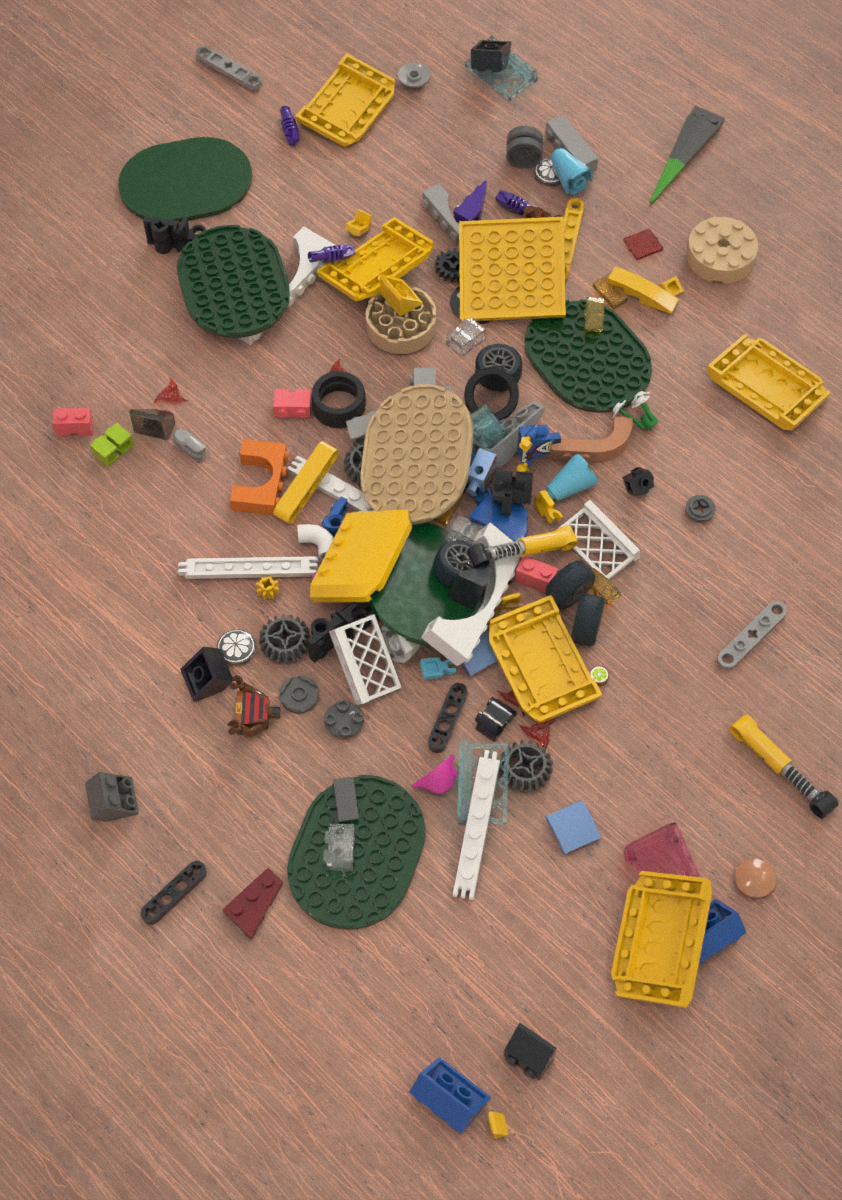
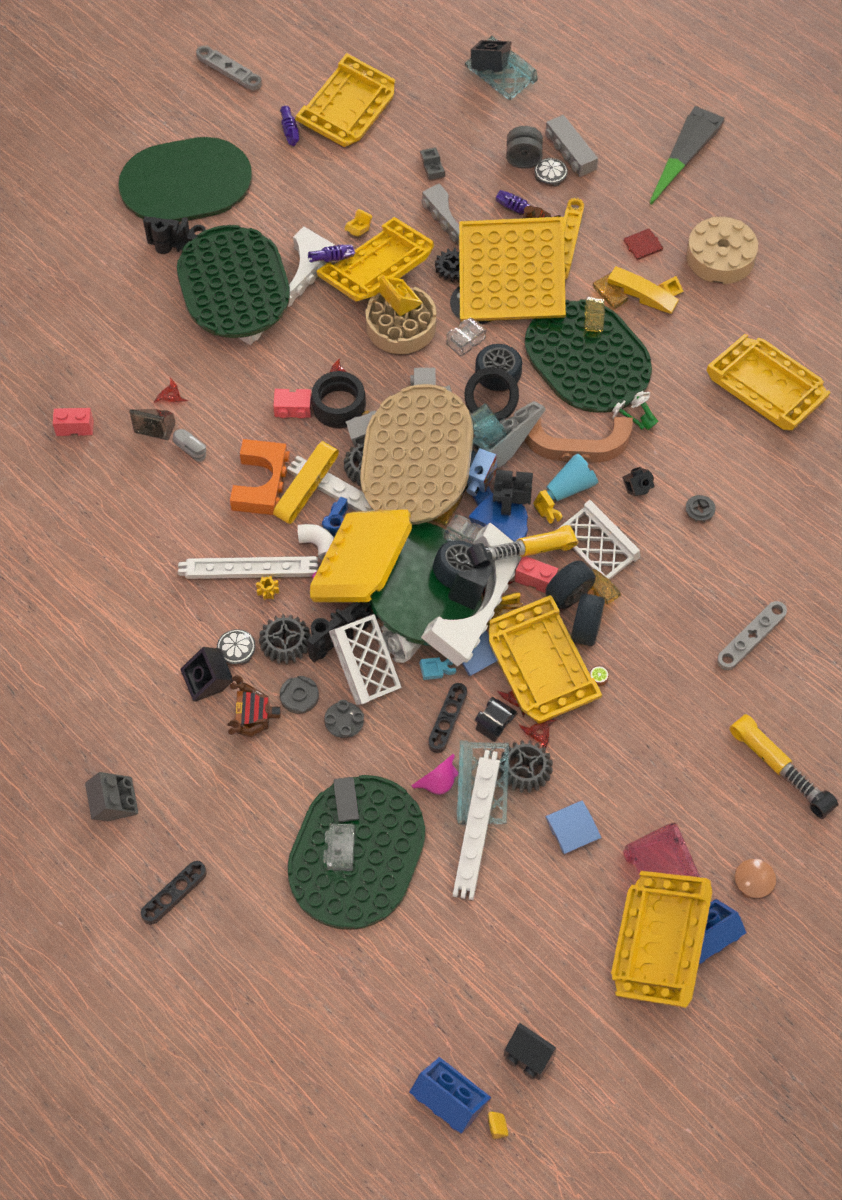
lime piece [90,423,134,468] -> none
dark red wing [222,868,283,940] -> none
light grey dish [398,62,430,88] -> none
dark purple slope [453,181,487,224] -> none
torso [517,425,561,472] -> none
medium azure cone [551,148,594,195] -> none
none -> dark grey slope [420,147,445,180]

